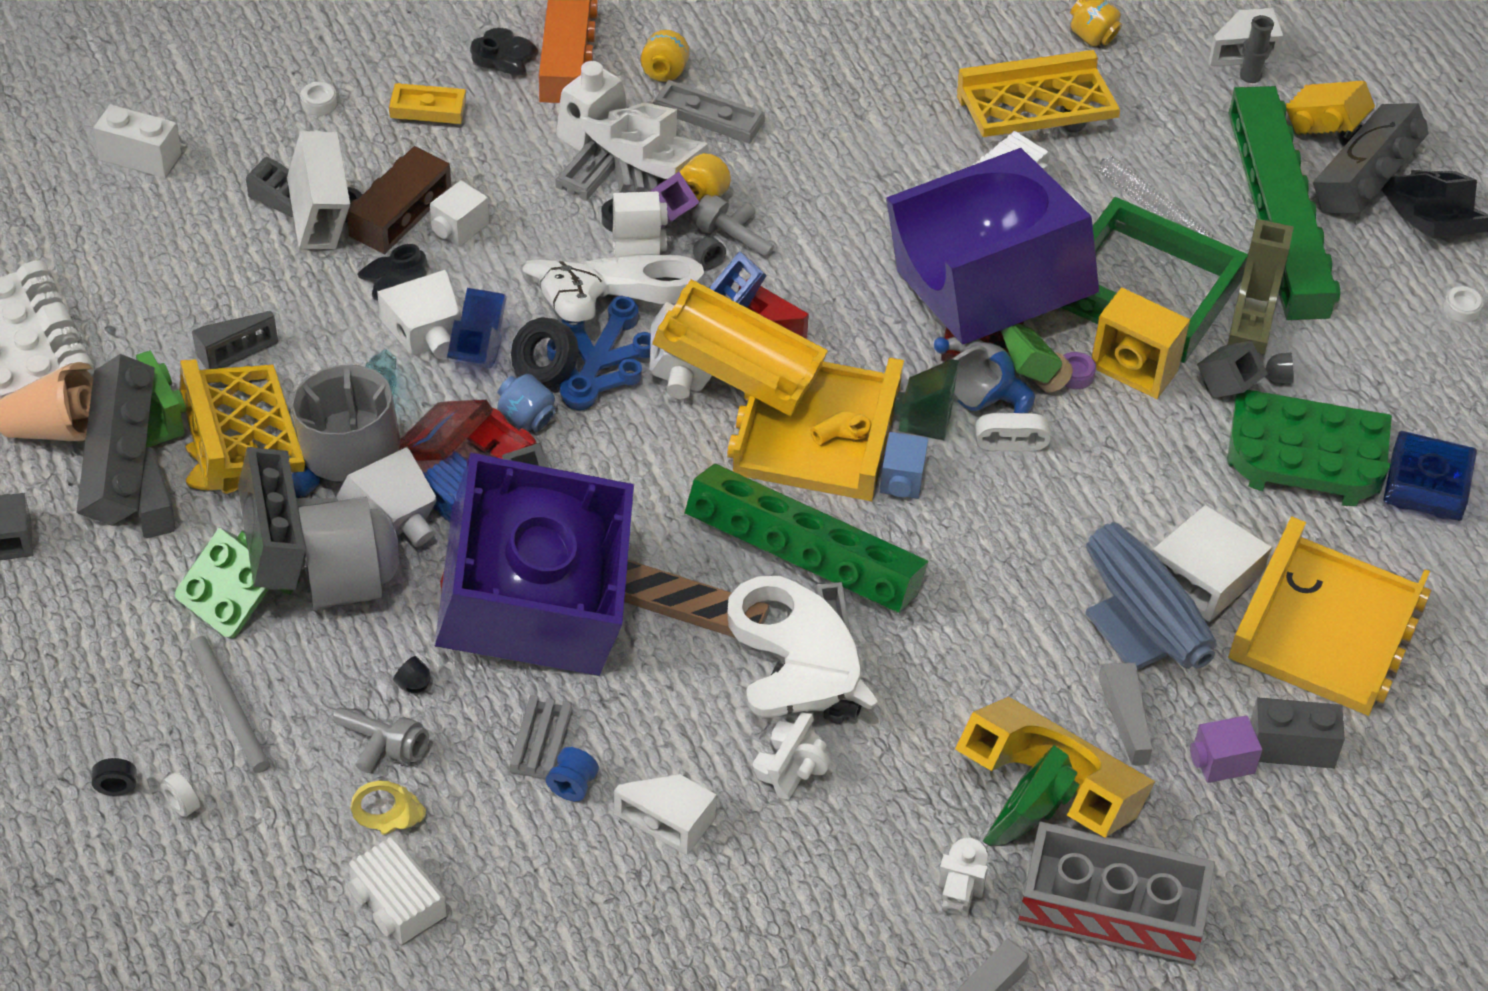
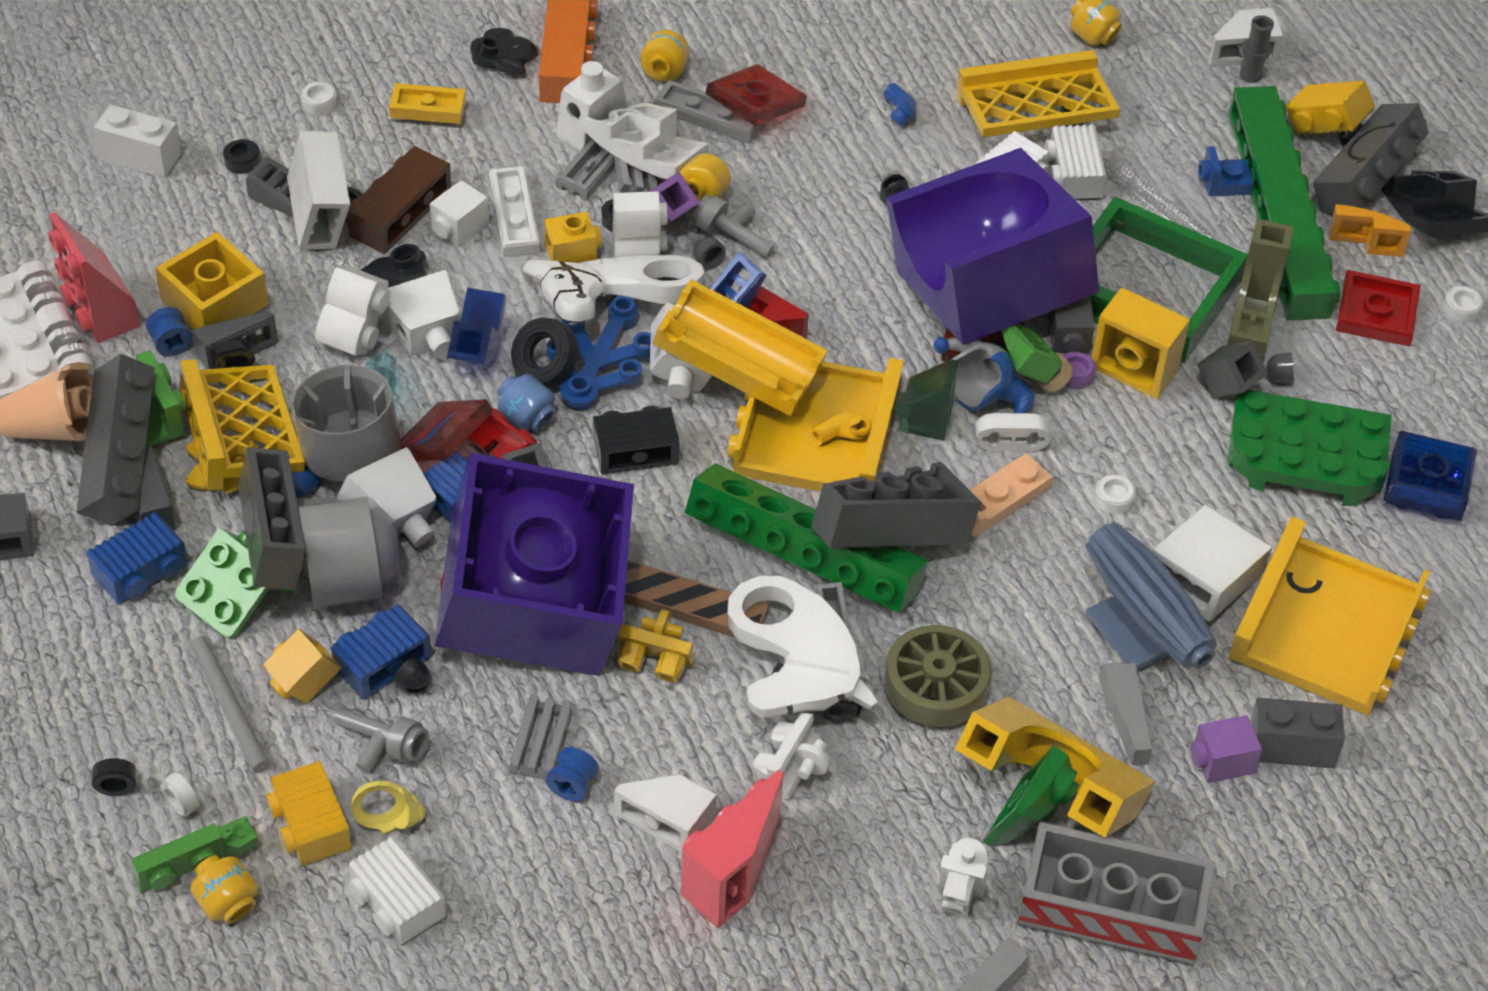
medium blue brick [880,432,928,499] -> none
none -> coral slope [48,212,140,343]
none -> blue brick [86,512,188,604]
none -> bright green hinge [132,816,258,894]
none -> blue wheel [146,307,193,356]
none -> yellow brick [155,231,268,330]
none -> yellow head [190,855,258,924]
none -> black tile [212,339,255,369]
none -> black tile [223,139,261,174]
none -> yellow brick [263,628,342,704]
none -> yellow brick [265,760,351,866]
none -> white brick [315,266,390,356]
none -> blue brick [331,604,432,699]
none -> white tile [488,166,540,257]
none -> yellow brick [544,211,602,263]
none -> black brick [593,405,679,475]
none -> yellow hips [617,609,696,683]
none -> coral slope [681,770,784,928]
none -> clear red tile [706,64,807,126]
none -> dark grey wedge [811,462,981,550]
none -> black hinge [880,174,910,204]
none -> blue arm [883,83,917,127]
none -> olive wheel [884,625,992,727]
none -> light nougat plate [970,453,1053,537]
none -> white brick [1044,124,1107,199]
none -> dark grey brick [1048,296,1095,353]
none -> white tile [1094,475,1136,514]
none -> blue bracket [1198,146,1253,196]
none -> light orange slope [1329,204,1411,257]
none -> red tile [1335,270,1421,347]

